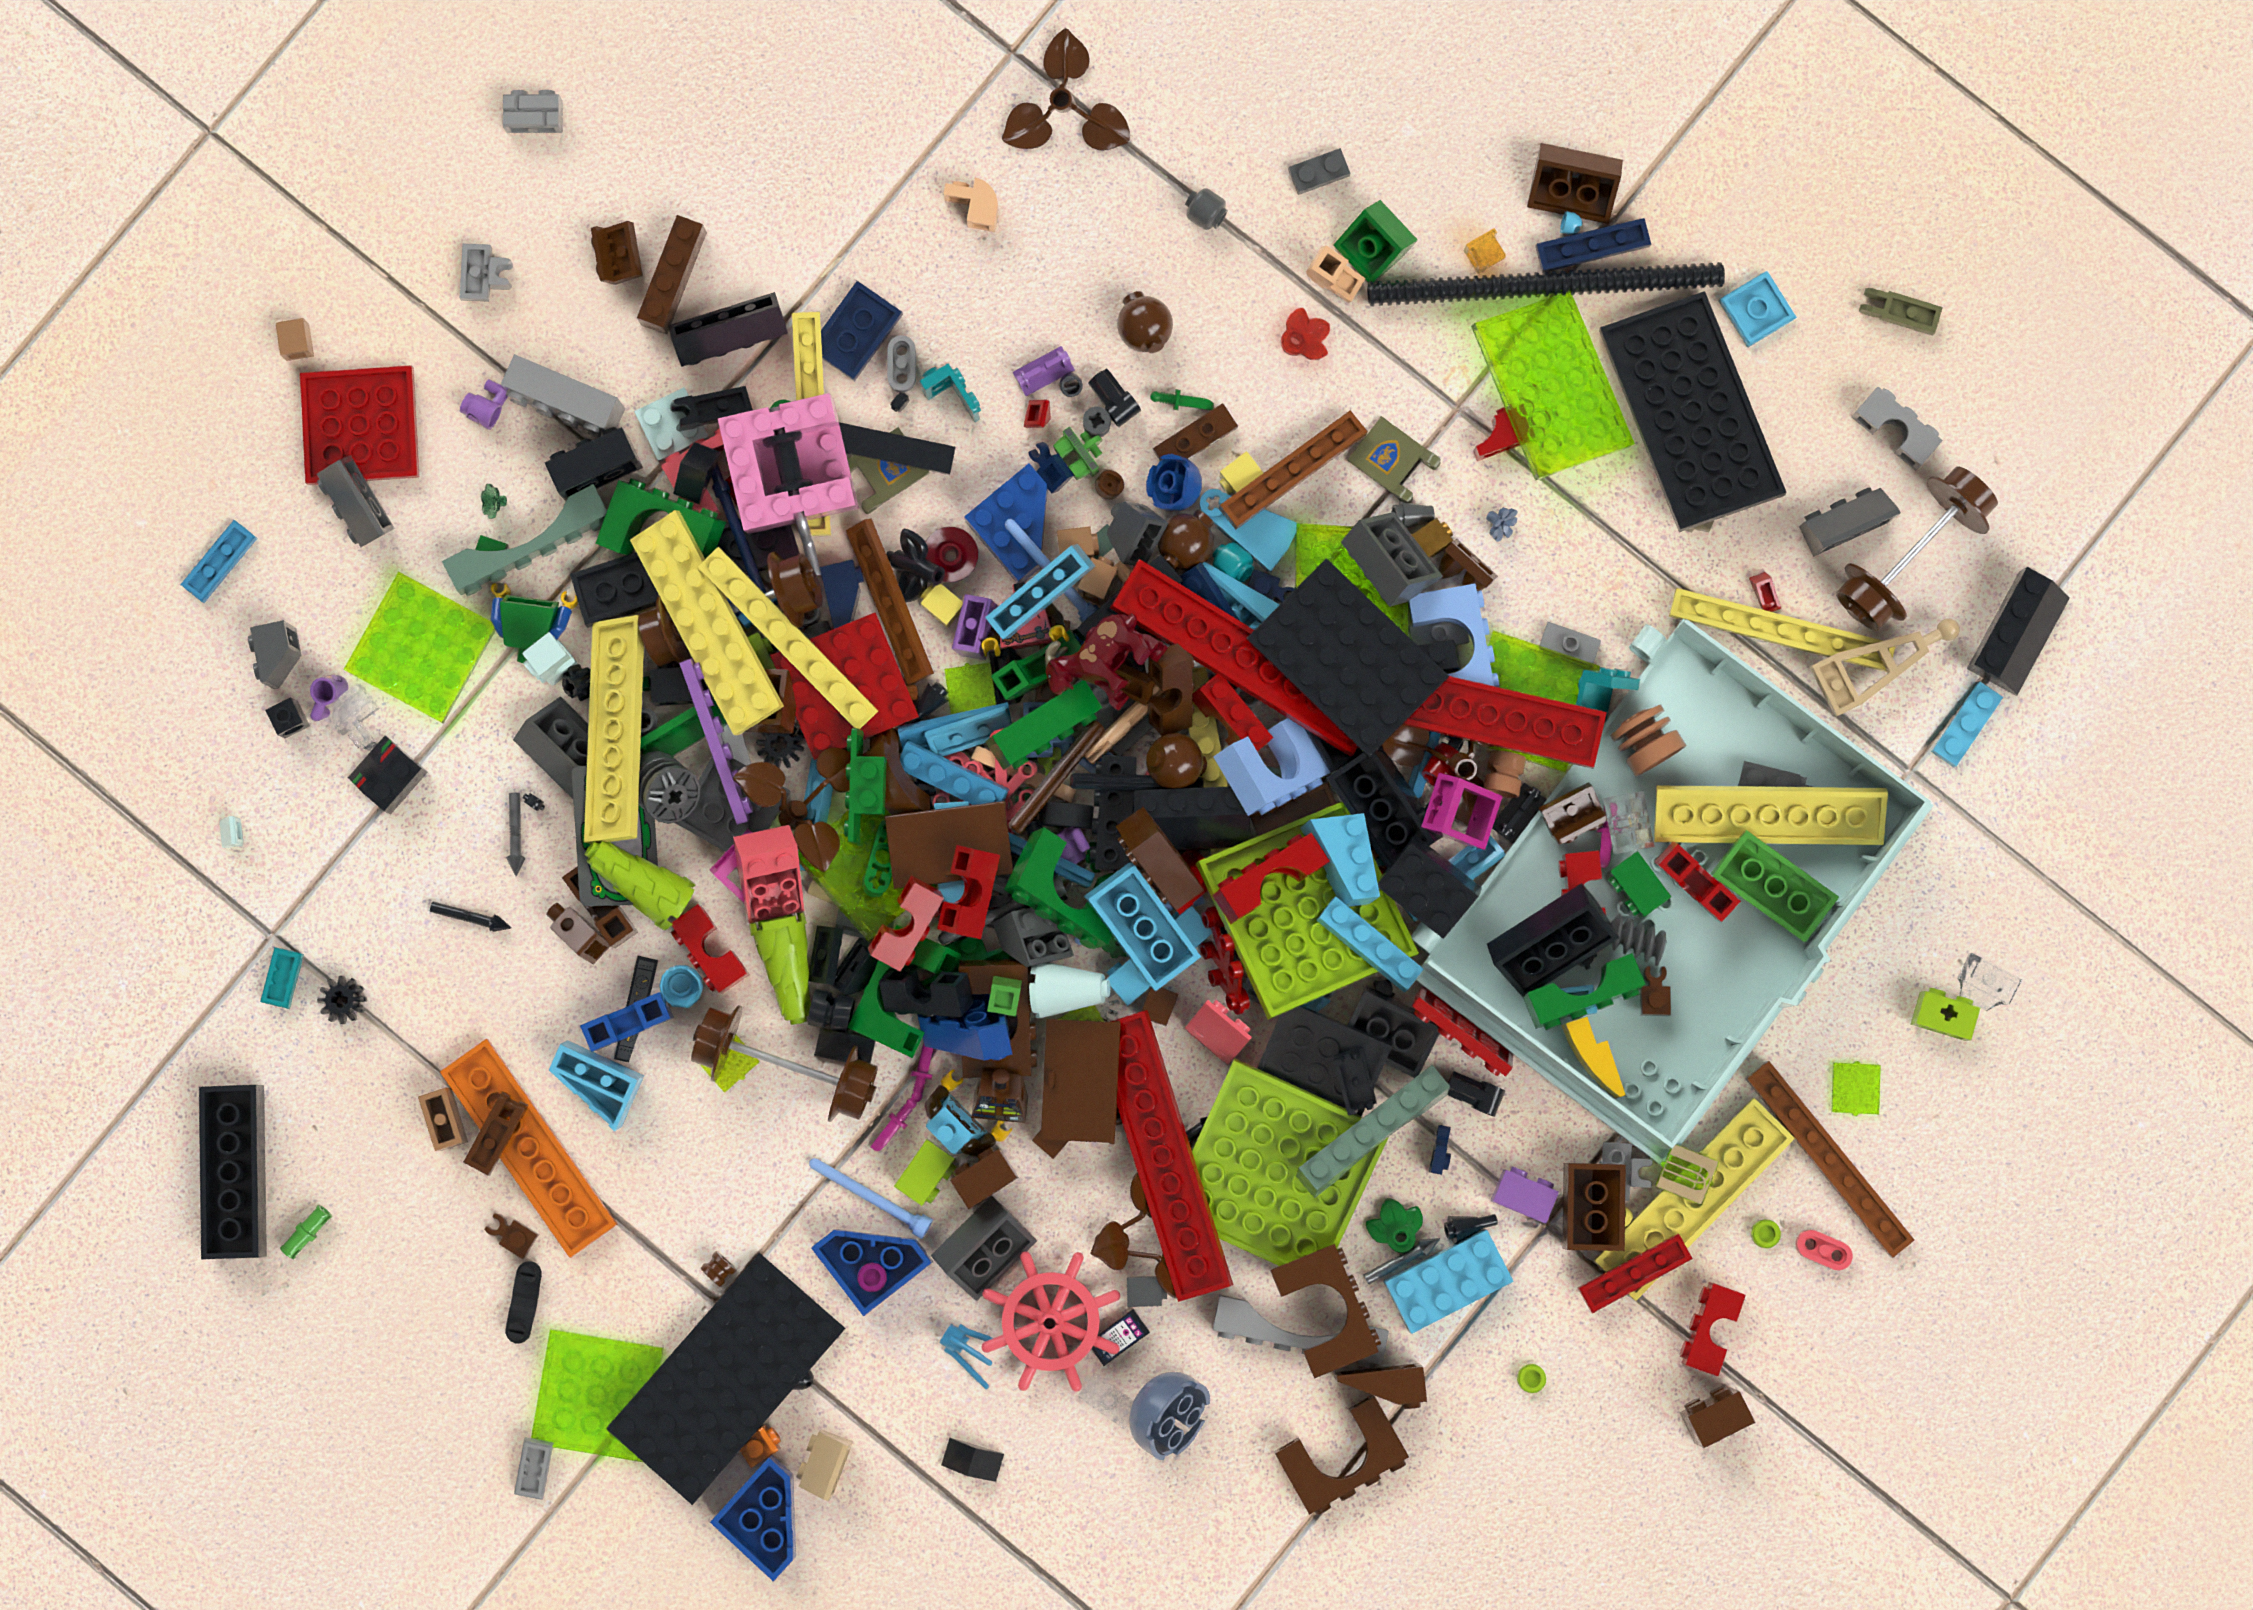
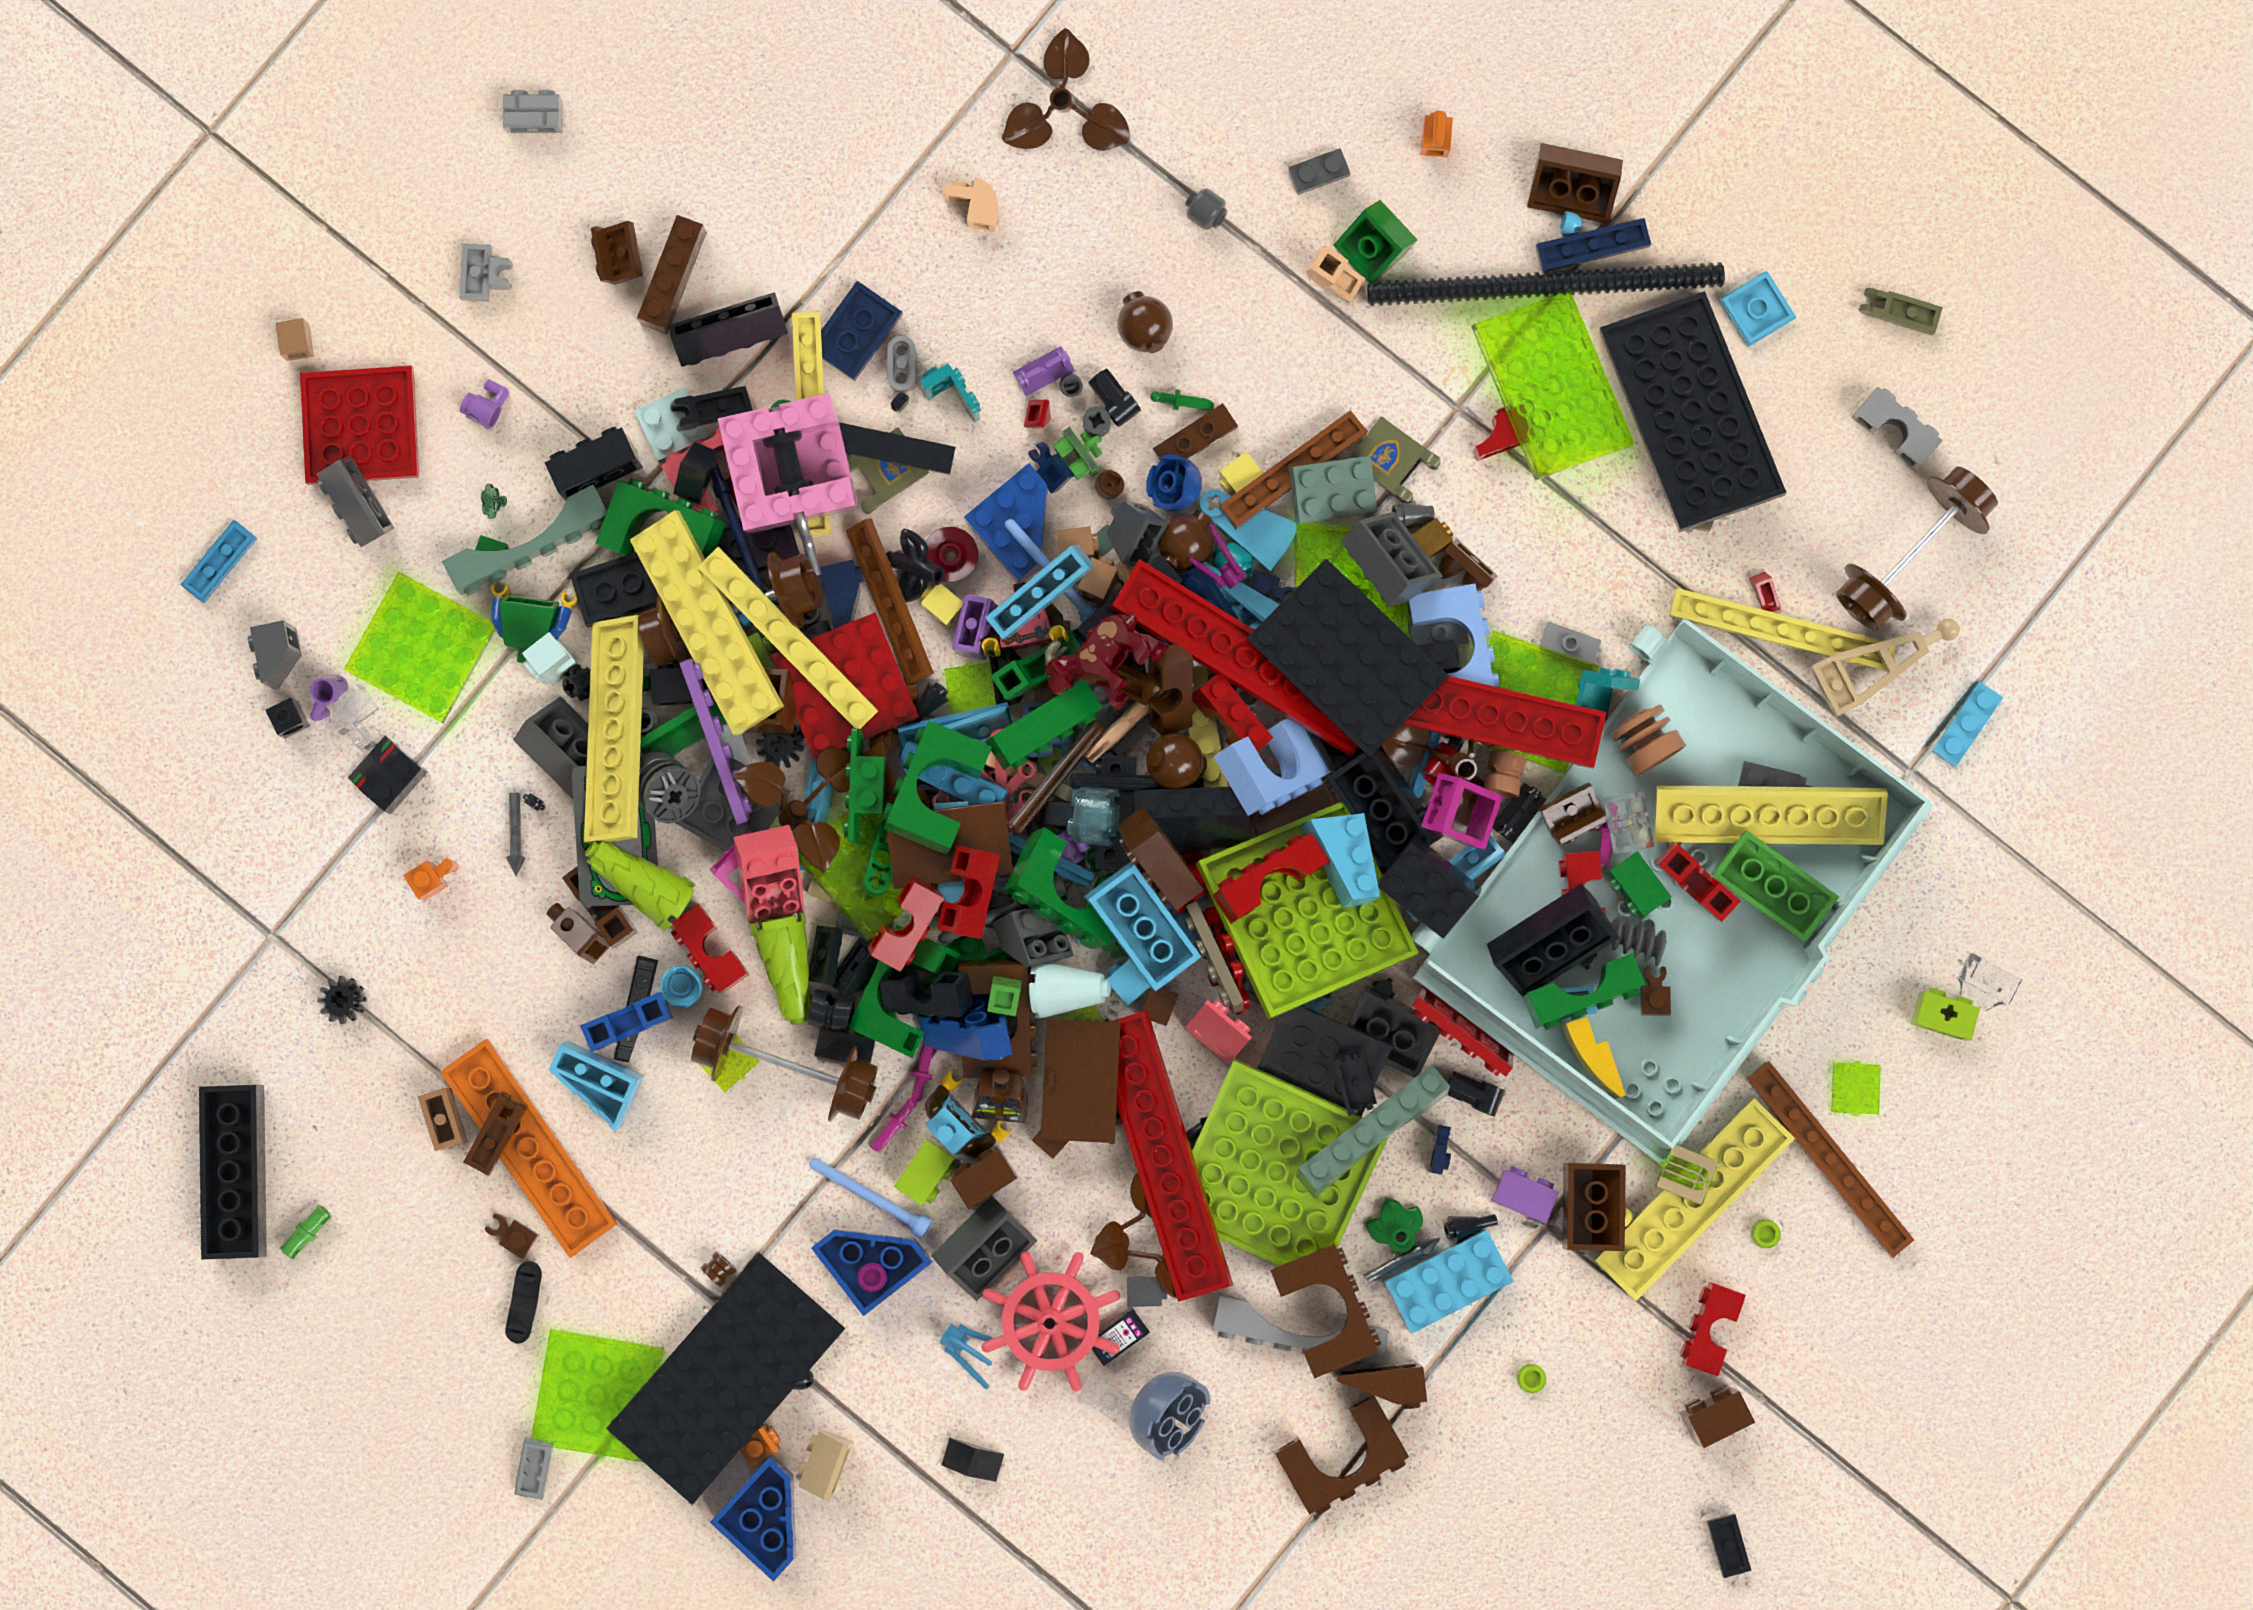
light aqua slope [219,816,244,848] -> none
teal plate [260,947,304,1009] -> none
black piece [430,901,512,932] -> none
light grey brick [500,354,625,438] -> none
clear red plate [1280,308,1330,360] -> none
medium azure plate [1316,896,1424,993] -> none
clear yellow panel [1464,228,1506,274] -> none
sand blue plant [1486,507,1518,542] -> none
red tile [1578,1233,1693,1314] -> none
light grey plate [1602,1142,1653,1201] -> none
coral plate [1796,1230,1853,1270] -> none
dark grey slope [1799,487,1901,557] -> none
black slope [1967,567,2070,696] -> none
none -> orange brick [403,858,459,901]
none -> green arch [882,720,992,855]
none -> clear light blue brick [1067,787,1120,847]
none -> dark tan plate [1183,901,1244,1014]
none -> magenta plant [1189,524,1248,589]
none -> sand green plate [1289,456,1377,523]
none -> orange brick [1420,111,1453,158]
none -> black plate [1706,1513,1752,1578]

